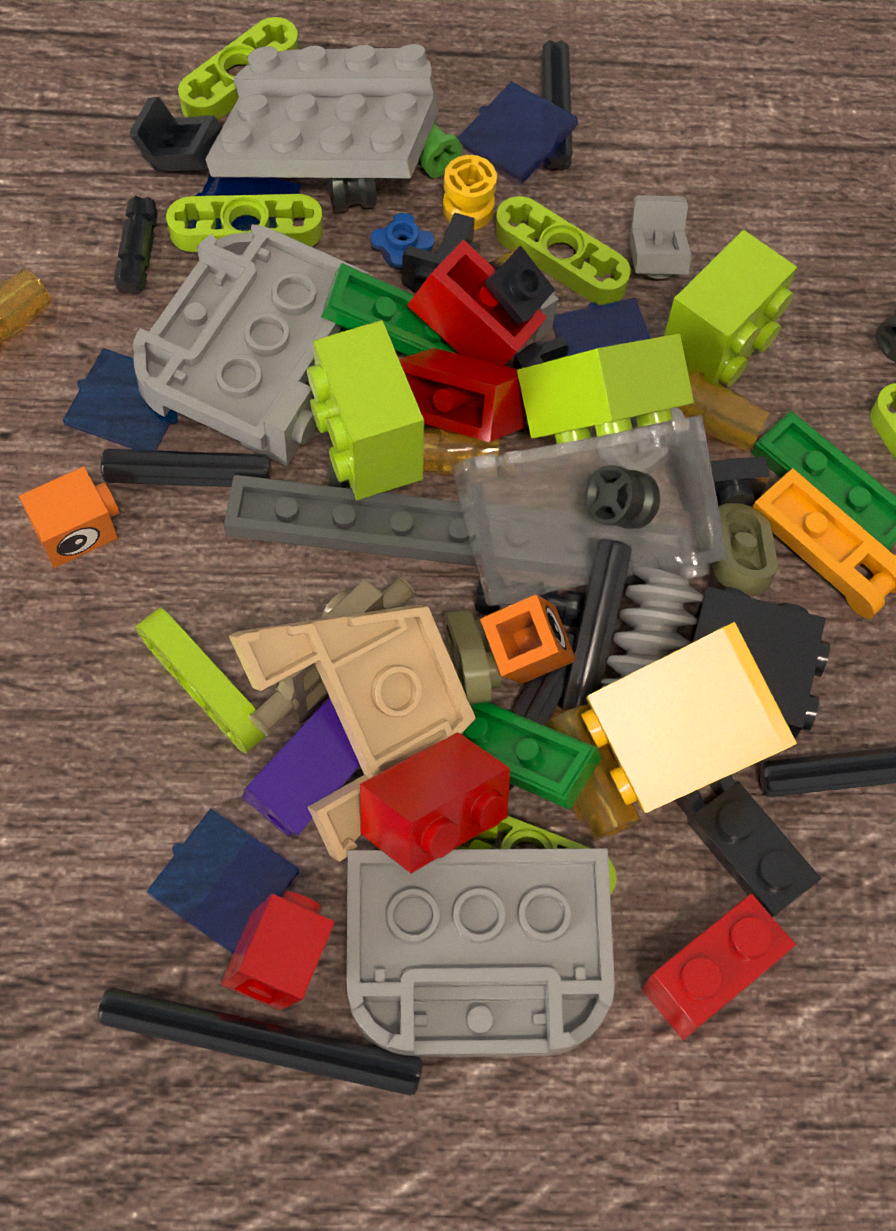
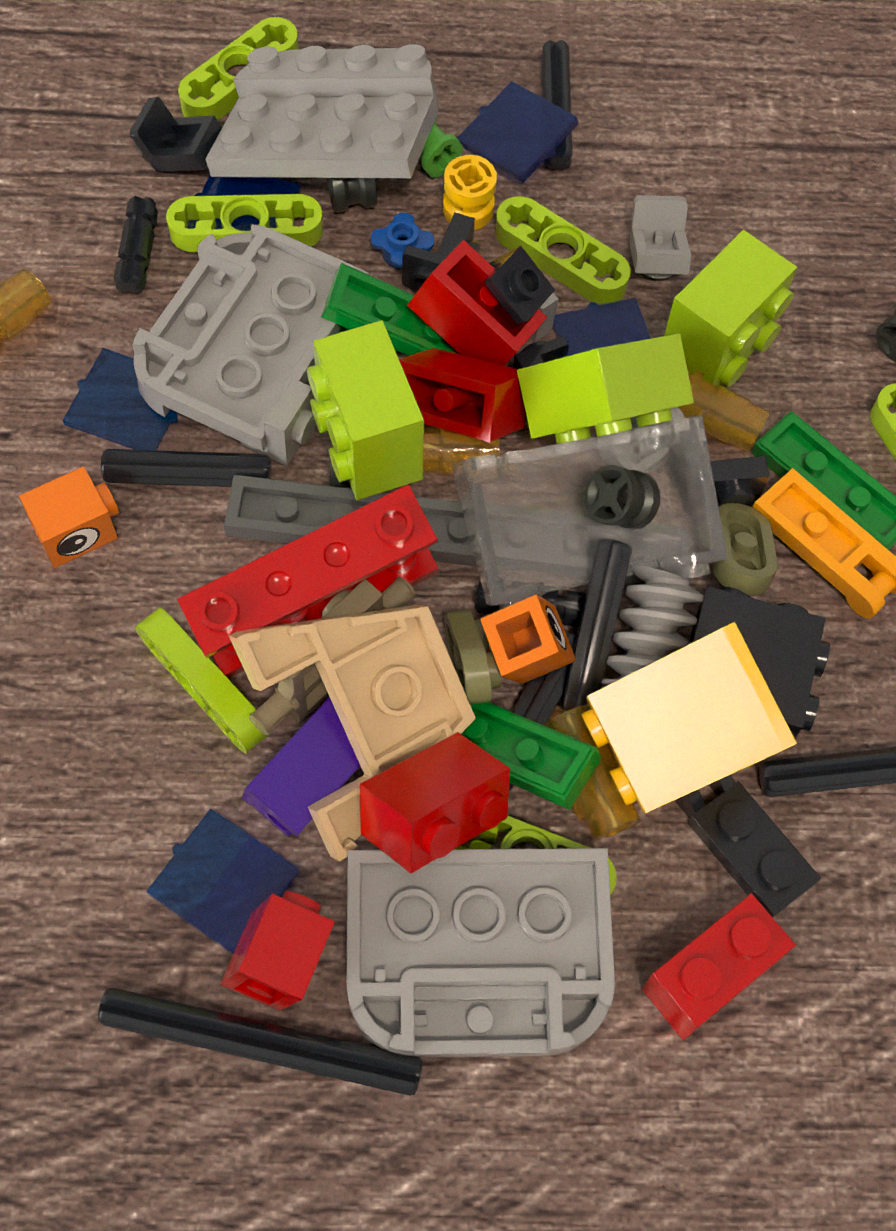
none -> red fence [177,484,439,679]

